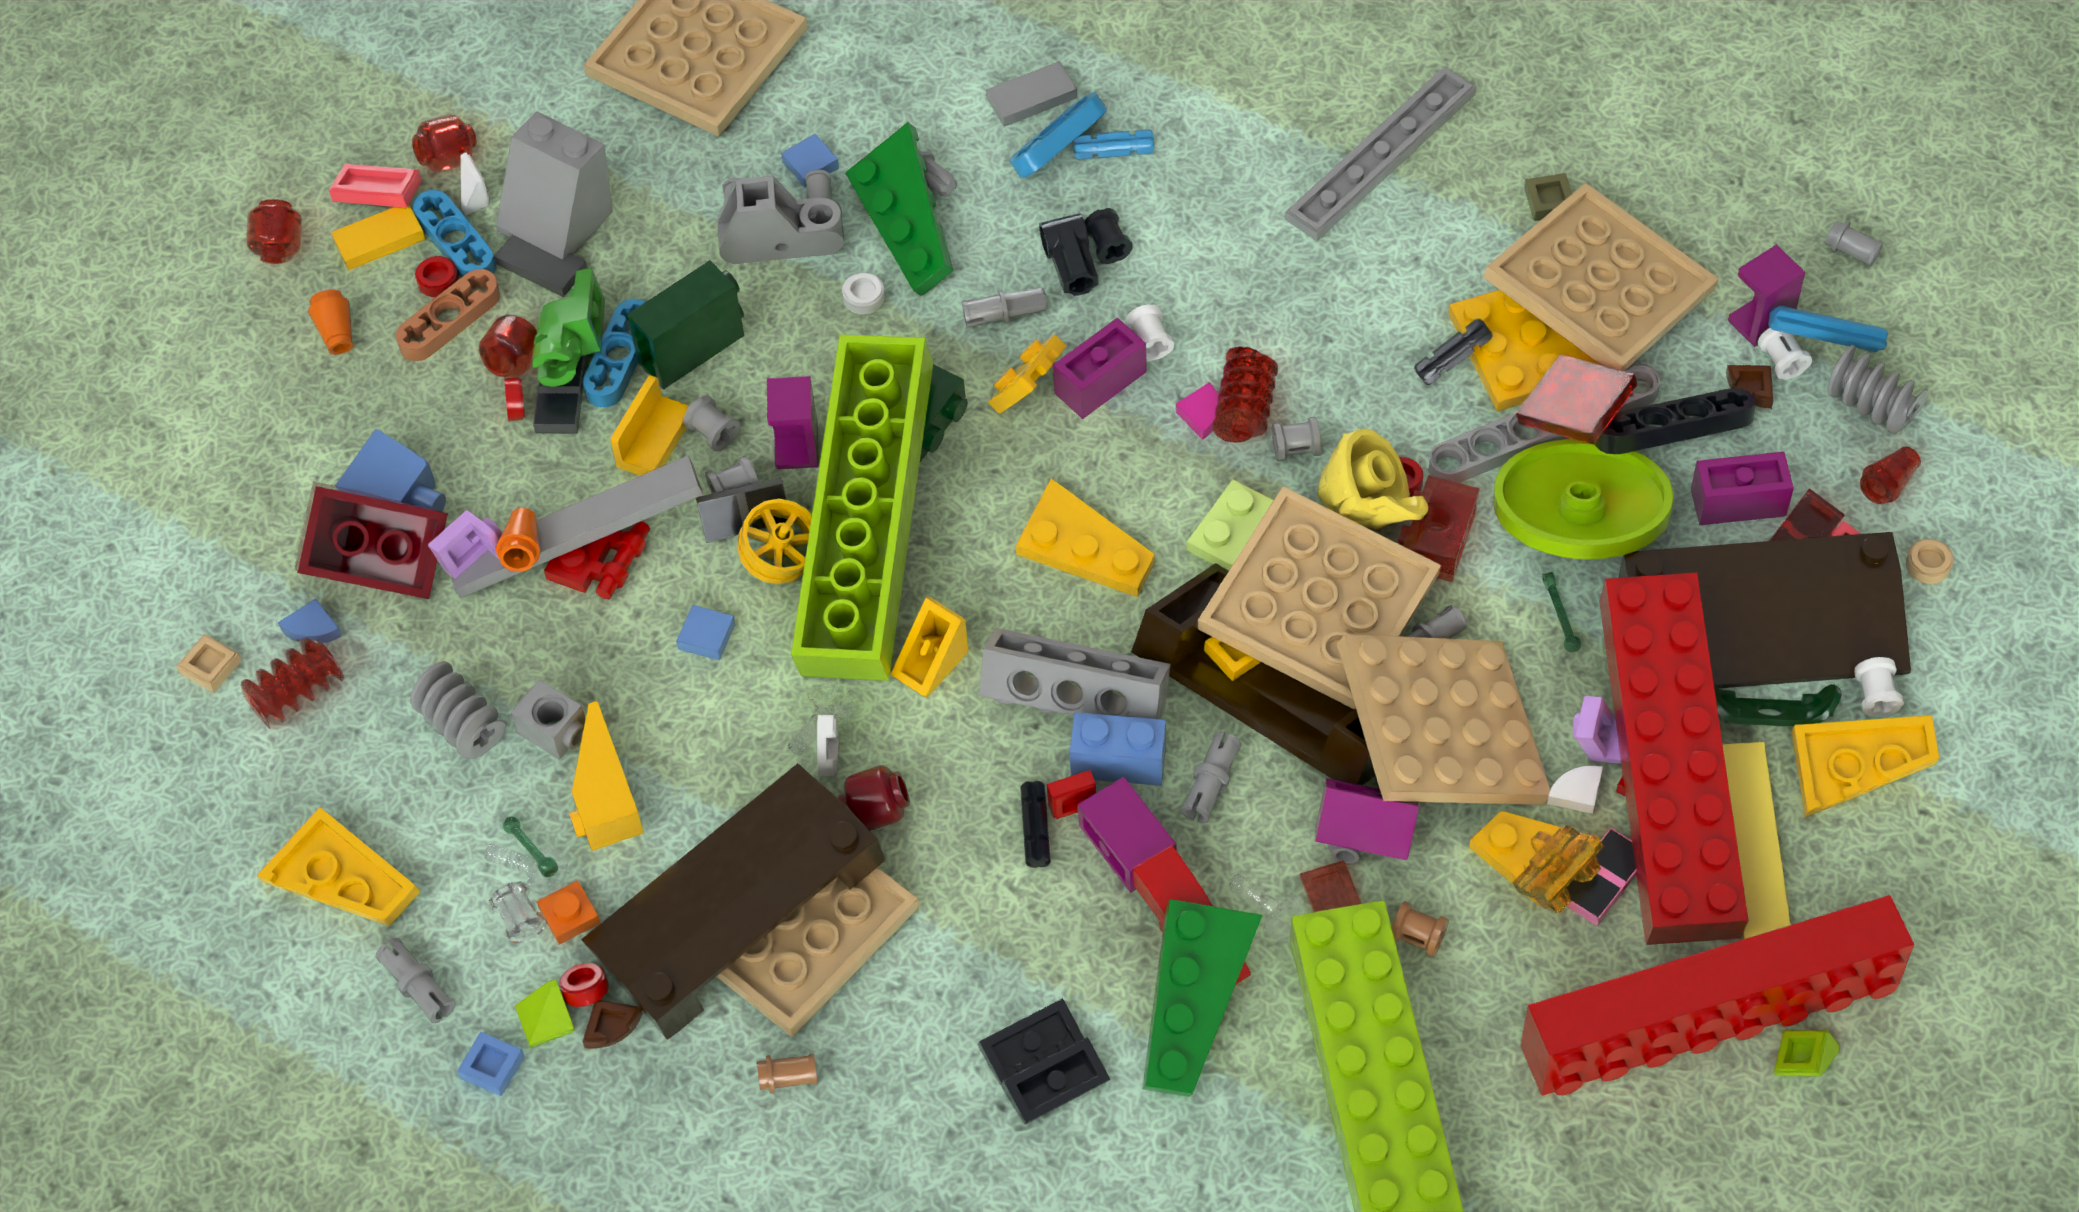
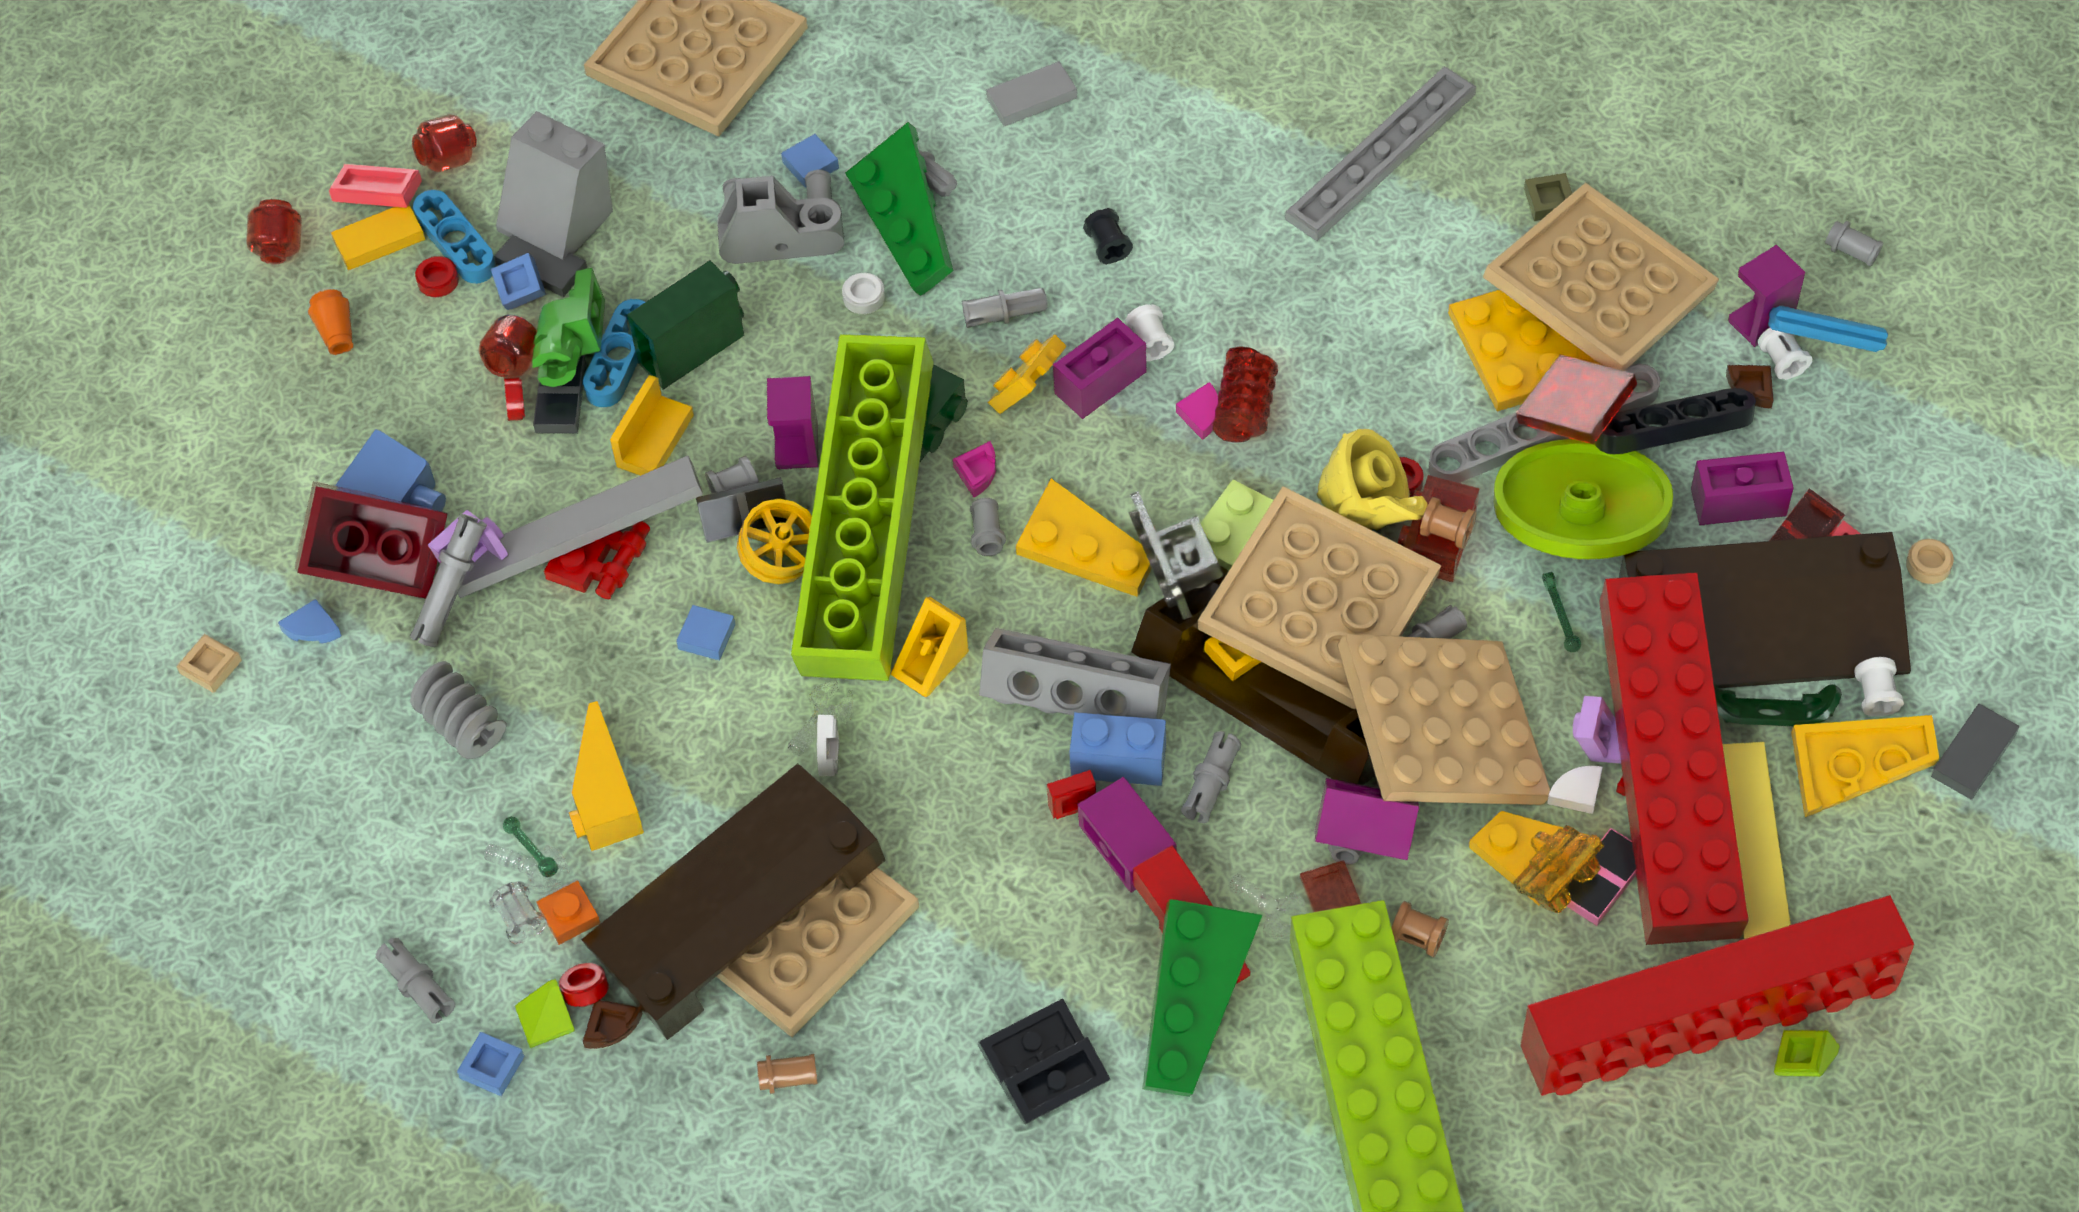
clear red piece [240,638,345,729] -> none
yellow wing [257,807,421,926] -> none
nougat beam [396,269,500,361] -> none
white slope [461,153,490,216] -> none
orange cone [496,508,540,572] -> none
light grey brick [511,680,586,760] -> none
light grey bush [683,395,740,451] -> none
dark red head [838,765,910,831] -> none
dark azure beam [1009,92,1107,178] -> none
black axle [1020,780,1051,868] -> none
black piece [1039,213,1098,296] -> none
dark azure axle [1073,129,1154,160] -> none
light grey bush [1272,417,1322,460] -> none
black axle [1414,318,1493,385] -> none
light grey piece [1828,345,1929,434] -> none
clear red cone [1860,446,1921,504] -> none
none -> light grey pin [410,514,487,647]
none -> medium blue tile [491,253,546,310]
none -> dark pink tile [952,441,996,497]
none -> light grey pin [970,498,1006,556]
none -> clear smoke bracket [1128,491,1224,620]
none -> medium nougat bush [1420,497,1476,549]
none -> dark grey tile [1931,703,2020,800]

